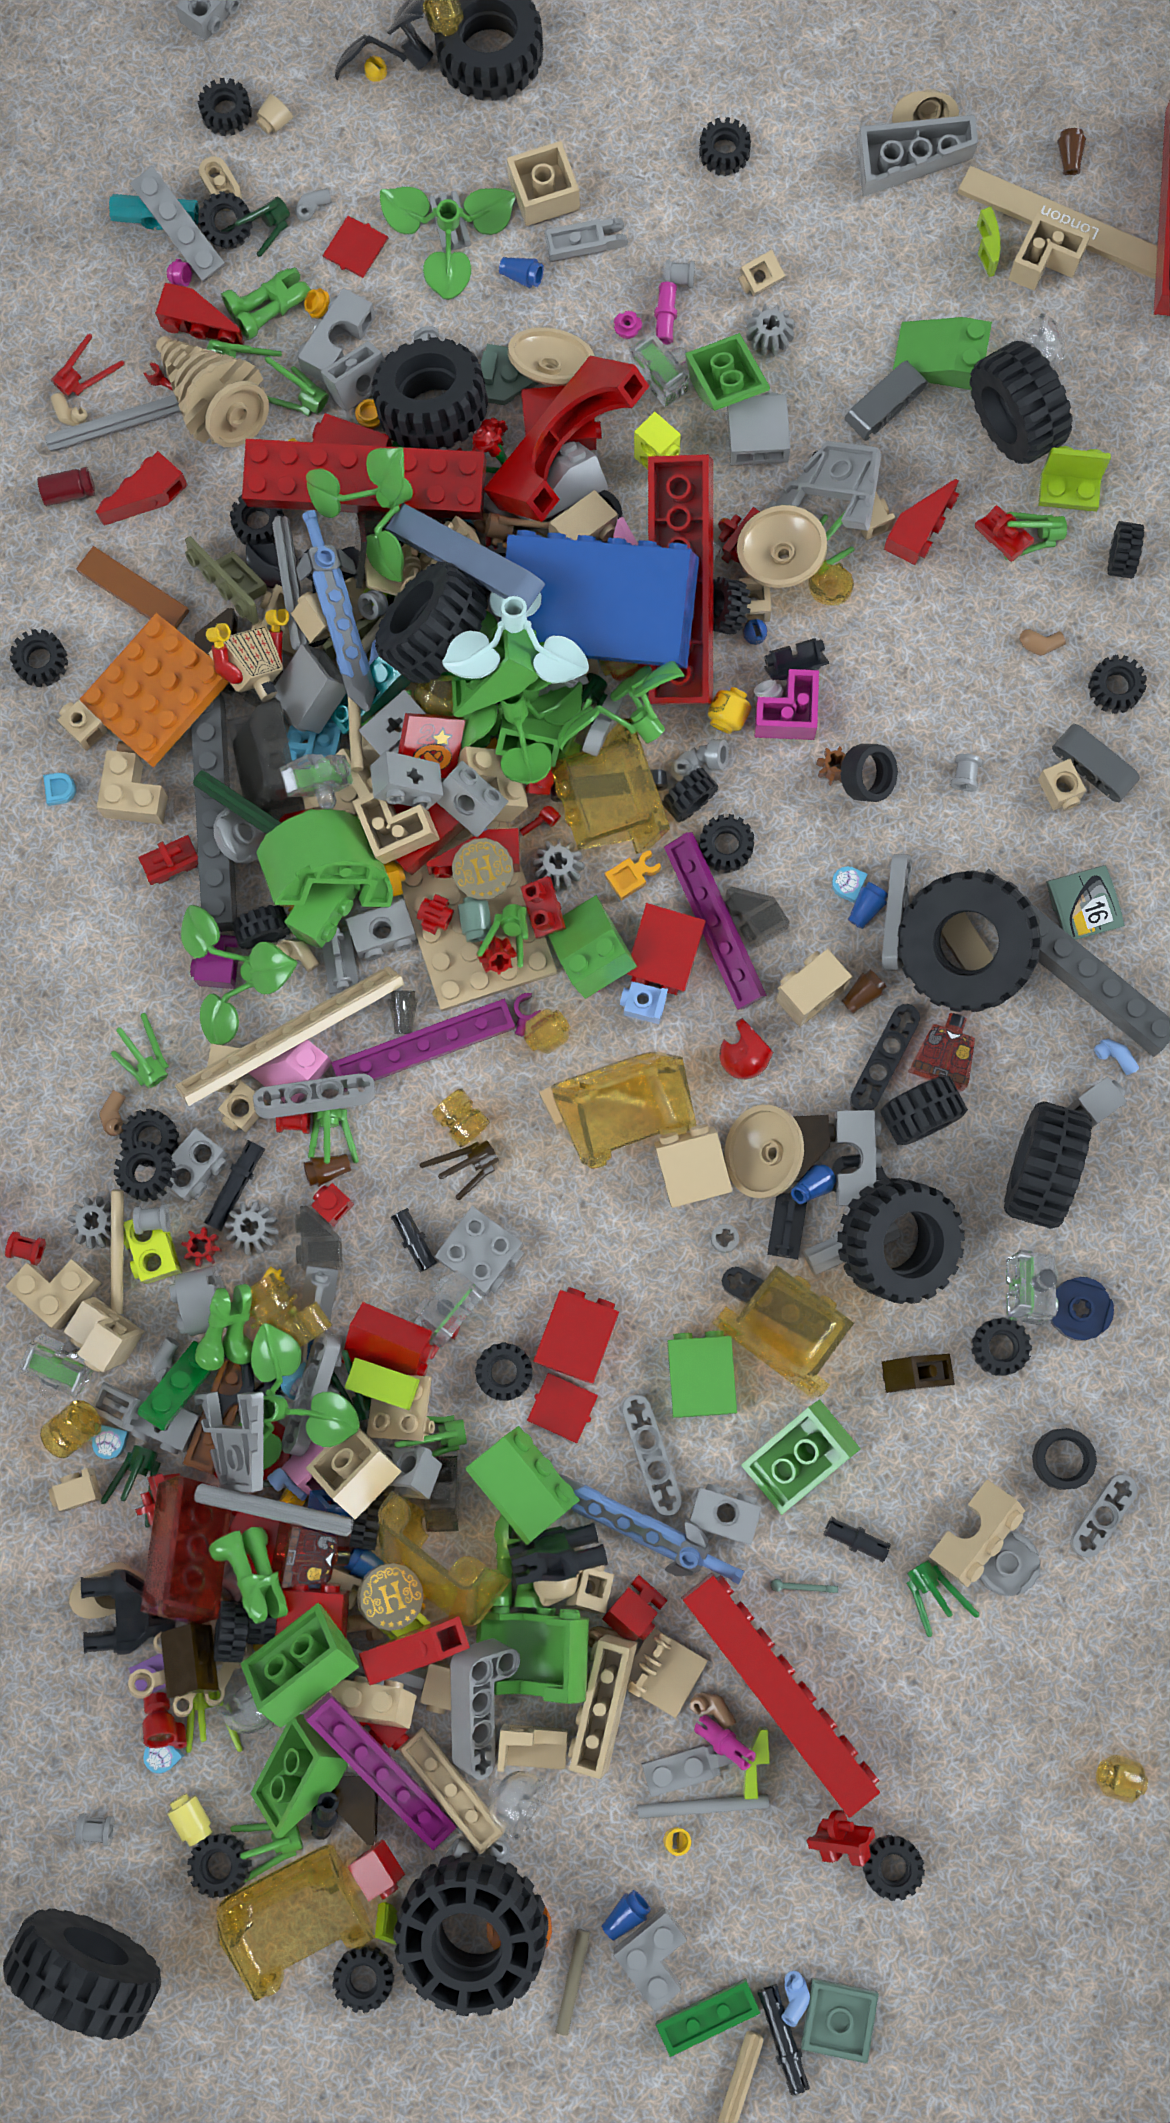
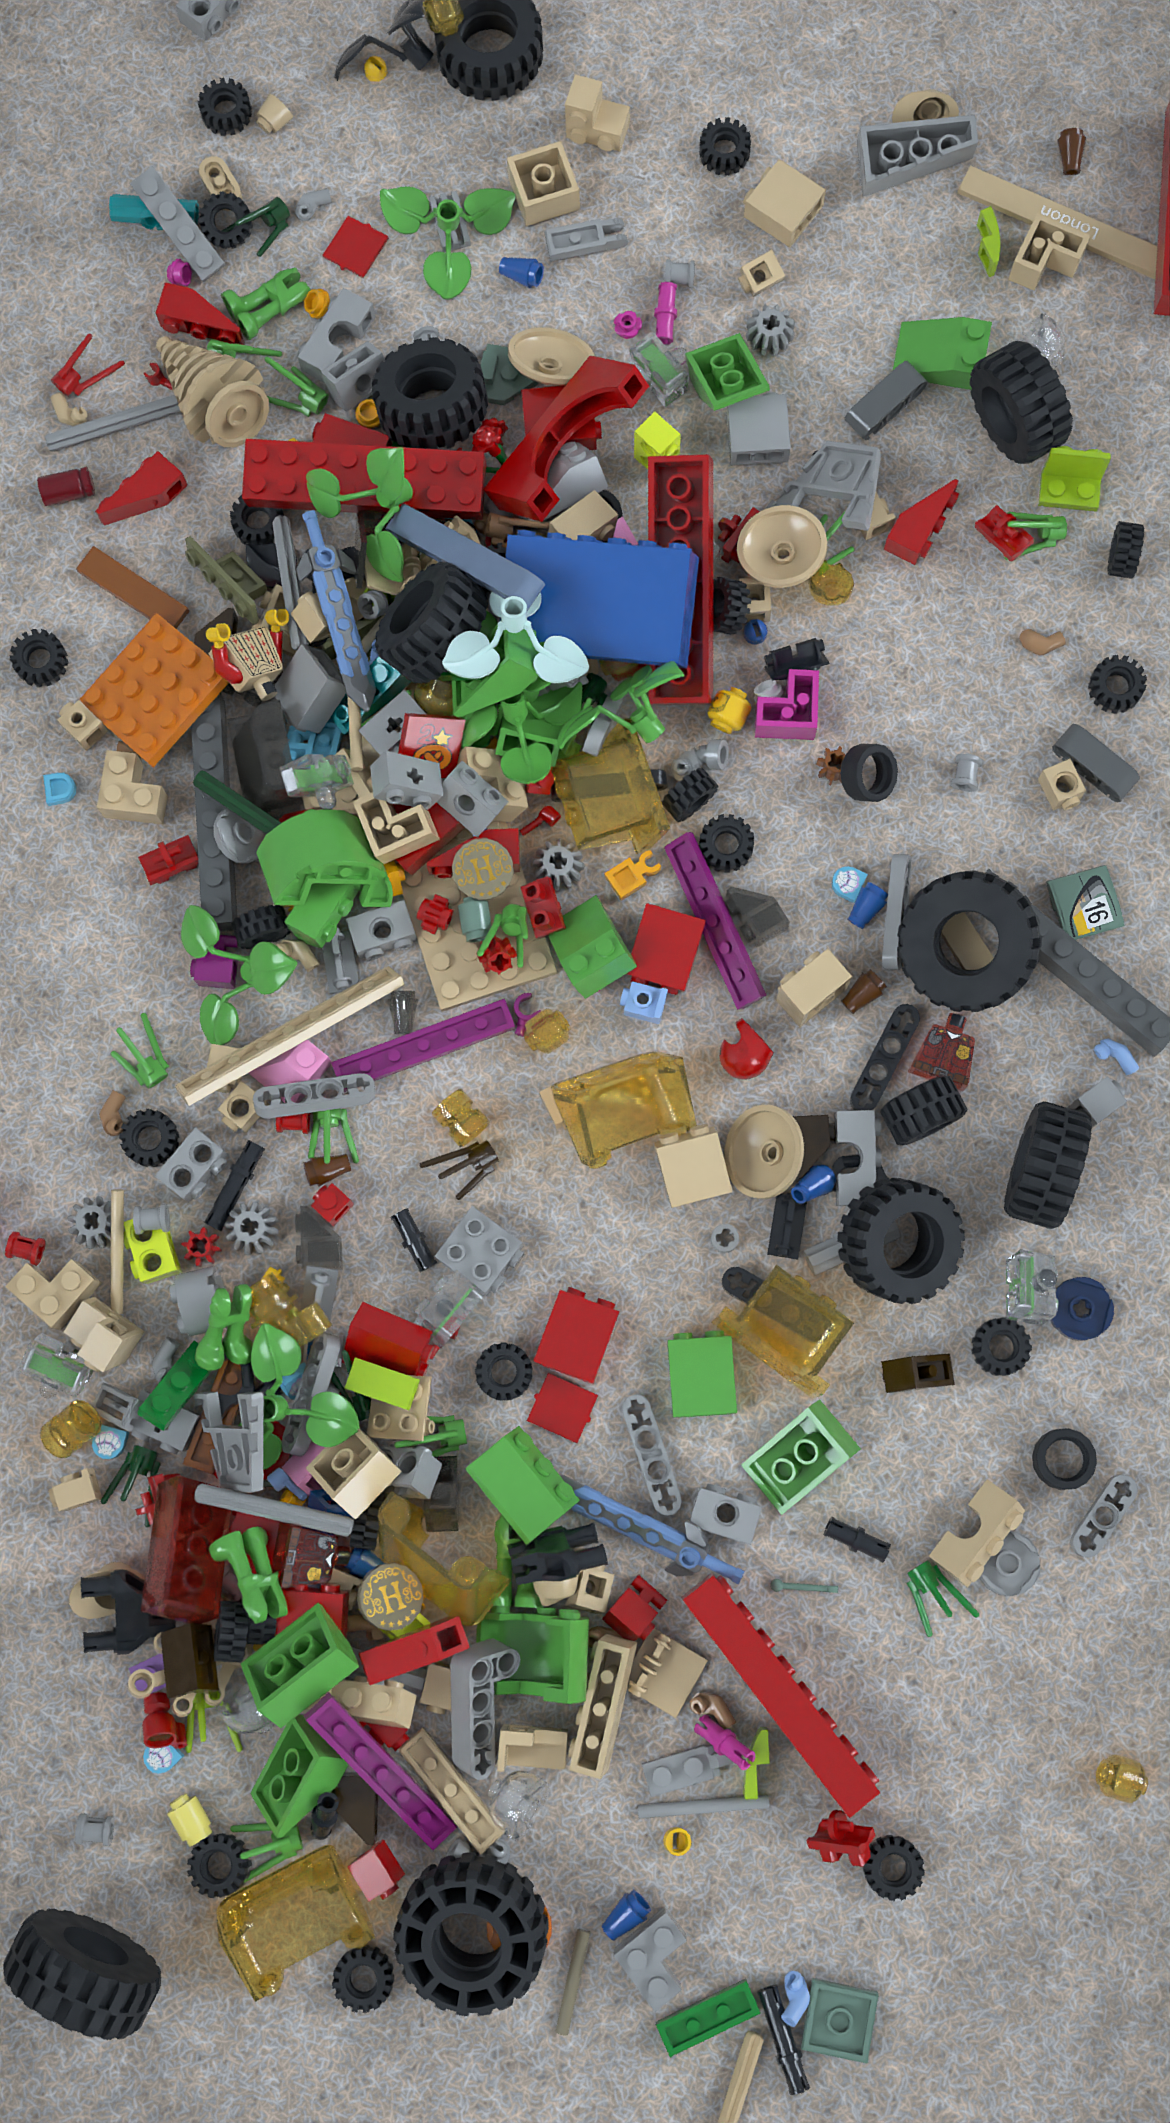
black tyre [114,1141,176,1202] -> none
lime tile [375,1902,398,1945] -> none
none -> tan brick [565,75,630,152]
none -> tan brick [743,159,826,248]

